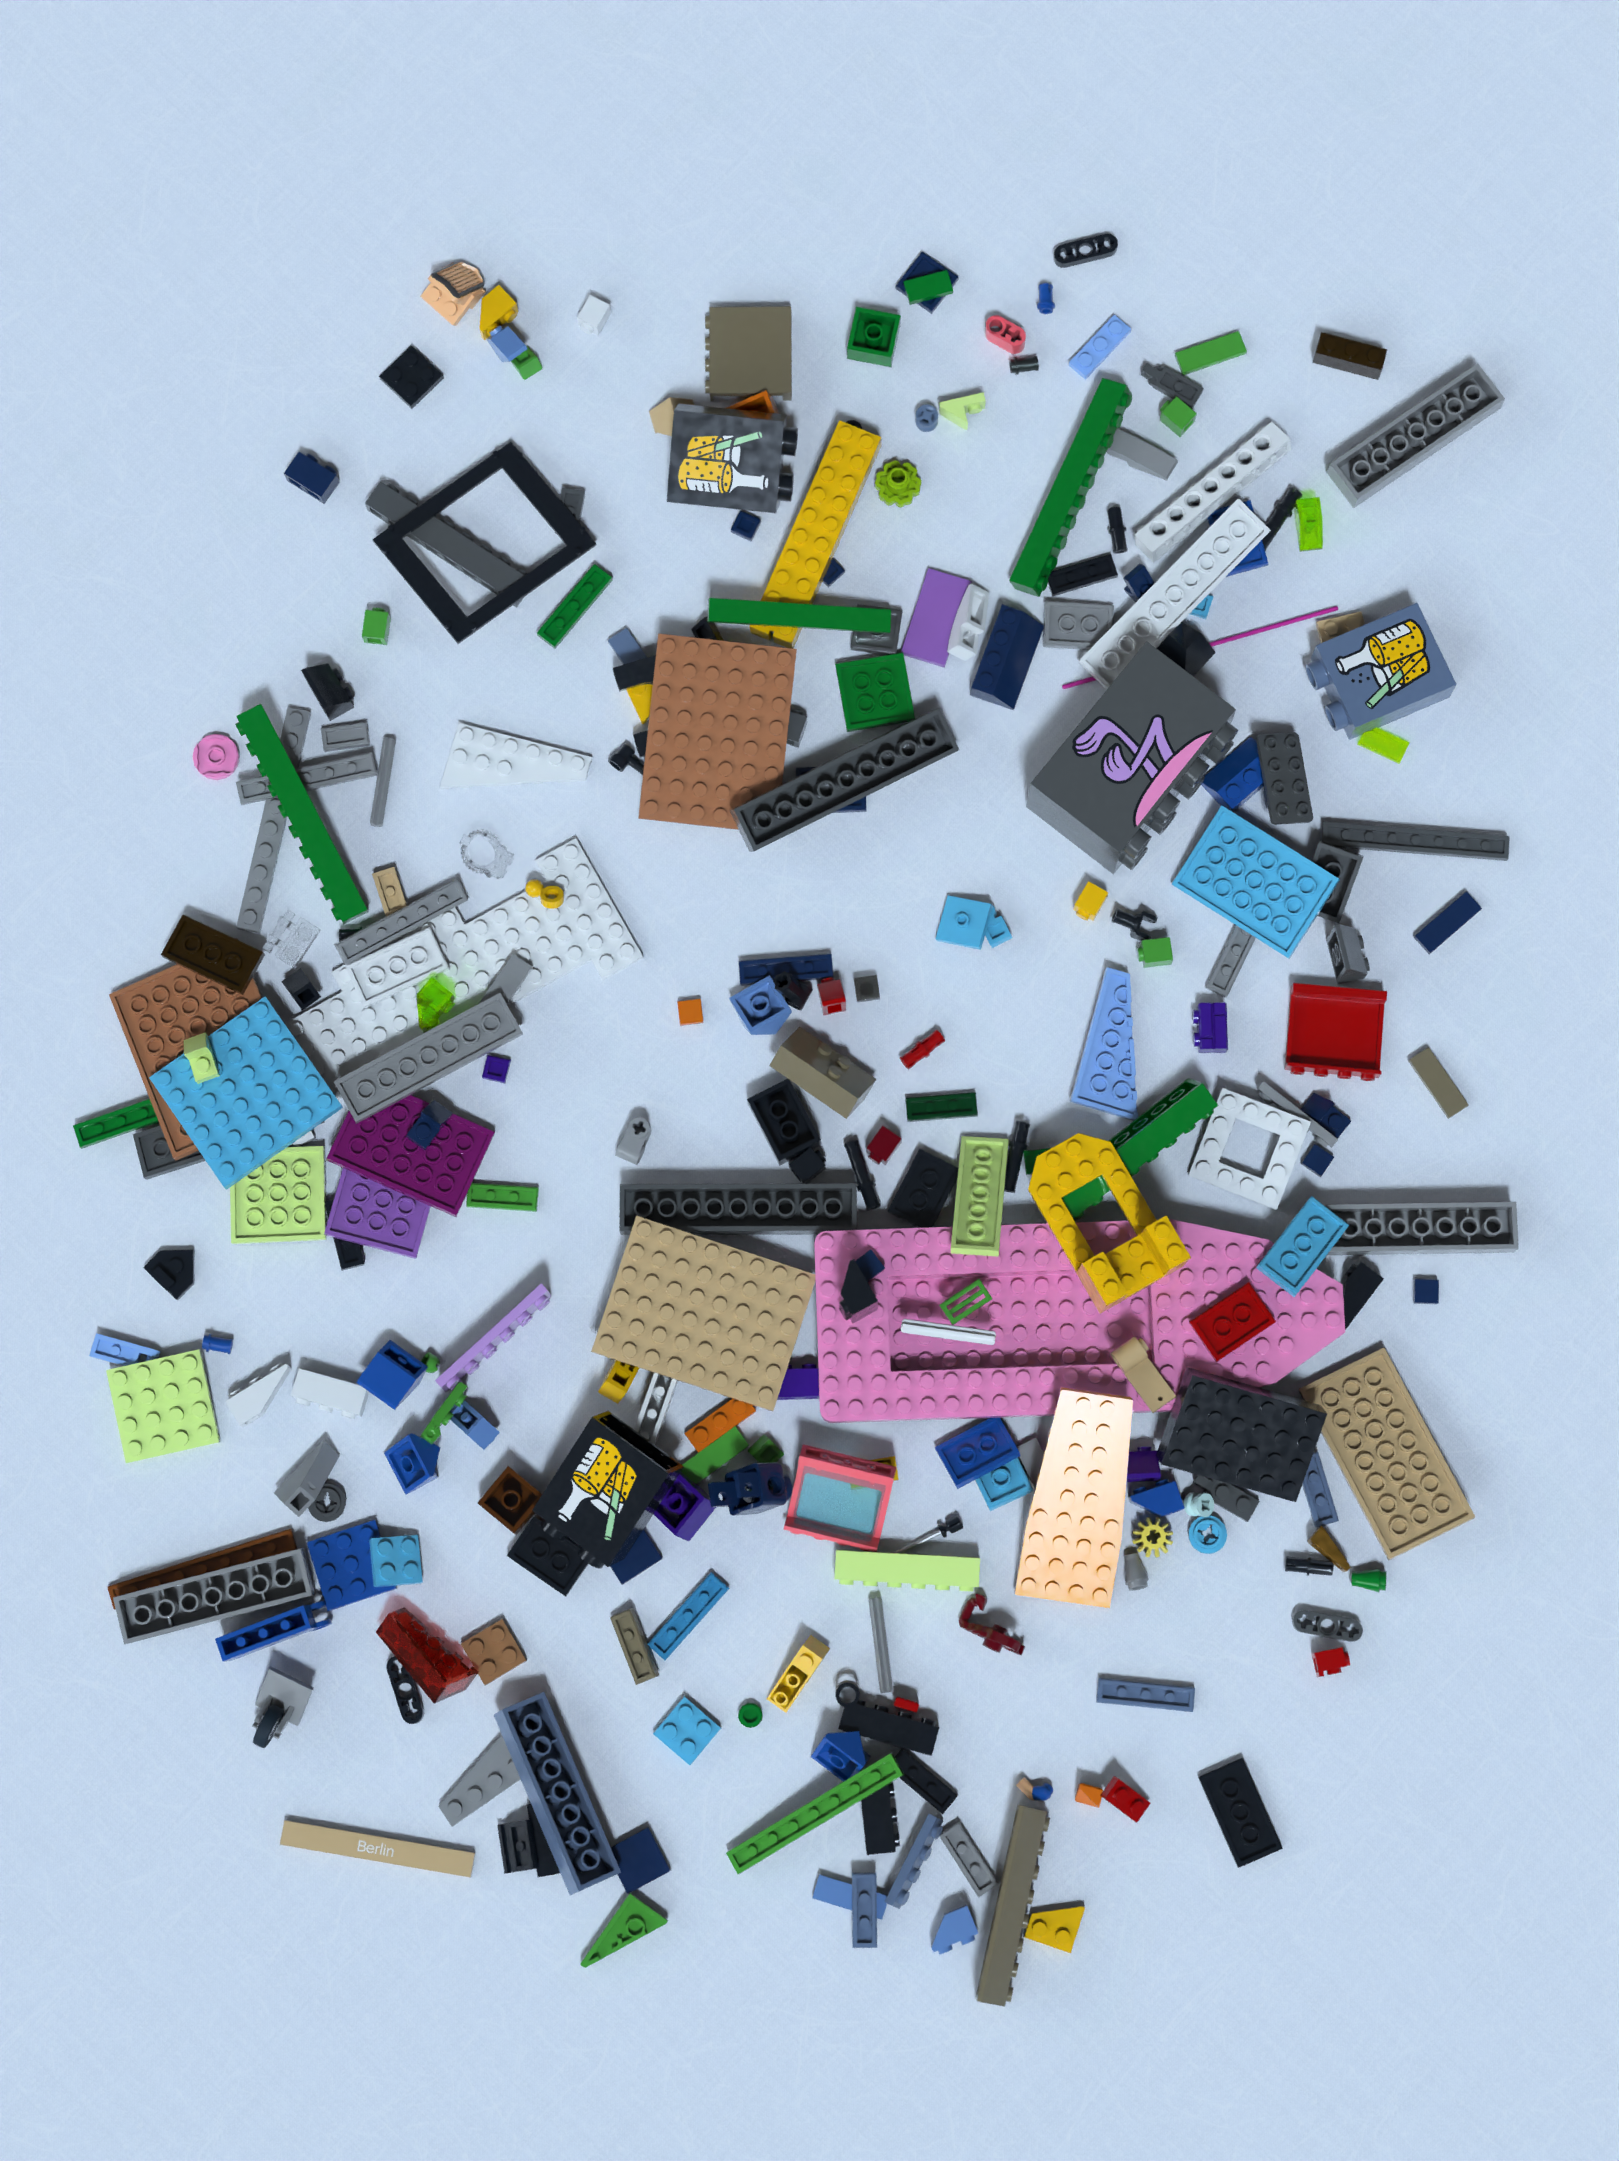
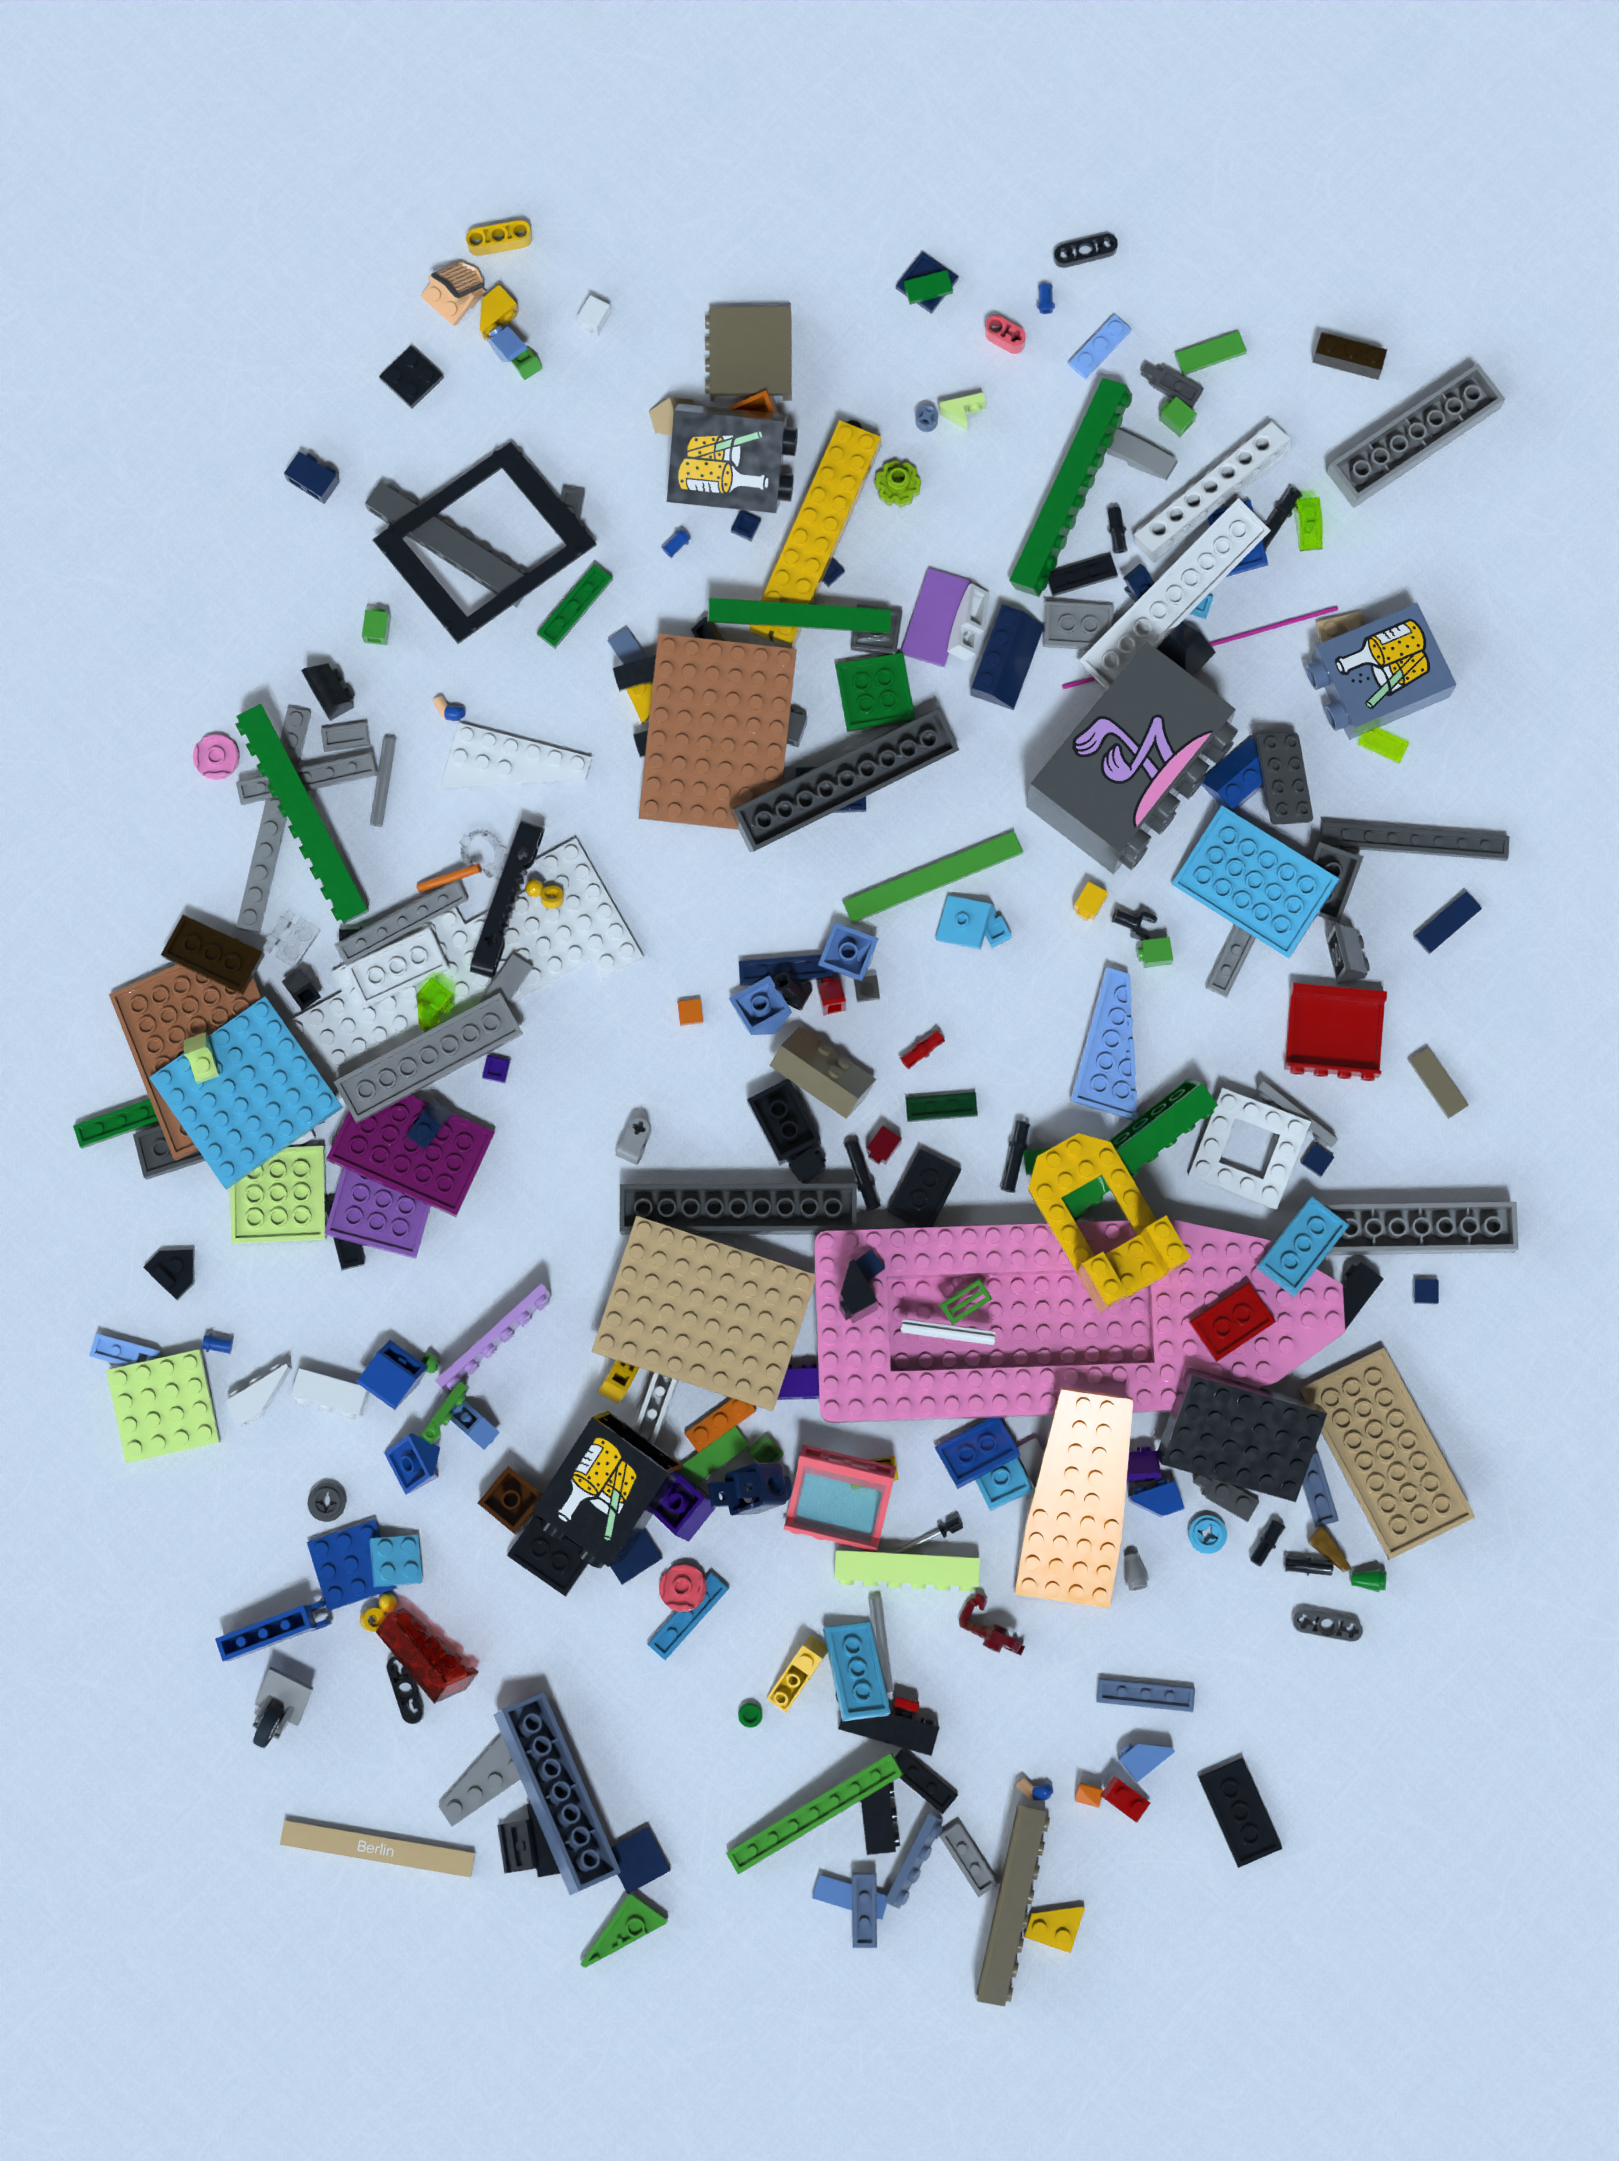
dark orange tile [107,1529,298,1610] -> none
light grey brick [113,1548,316,1645] -> none
light grey slope [274,1440,340,1517] -> none
tan plate [372,867,407,916] -> none
medium nougat plate [461,1619,527,1686] -> none
bright green tile [466,1183,539,1212] -> none
black brick [608,744,644,775] -> none
dark tan tile [610,1608,660,1685] -> none
medium azure plate [653,1697,721,1765] -> none
blue slope [811,1731,871,1782] -> none
green brick [847,307,901,367] -> none
medium blue slope [931,1905,979,1955] -> none
yellowish green plate [951,1136,1009,1257] -> none
pearl dark grey pin [1009,356,1039,375] -> none
tan door [1110,1337,1176,1413] -> none
light yellow gear [1133,1517,1173,1558] -> none
light aqua wheel [1184,1492,1214,1517] -> none
dark purple brick [1193,1002,1228,1053] -> none
dark blue slope [1300,1093,1351,1139] -> none
red brick [1312,1647,1350,1677] -> none
none -> yellow plate [360,1593,397,1632]
none -> orange bar [416,863,482,893]
none -> blue arm [433,696,466,721]
none -> yellow beam [466,220,532,256]
none -> black gear [470,820,545,979]
none -> coral tile [659,1564,707,1612]
none -> blue pin [661,529,691,558]
none -> medium blue slope [818,922,879,982]
none -> medium azure tile [823,1621,891,1721]
none -> bright green tile [843,831,1023,924]
none -> medium blue slope [1118,1743,1175,1782]
none -> black axle [1250,1519,1285,1566]

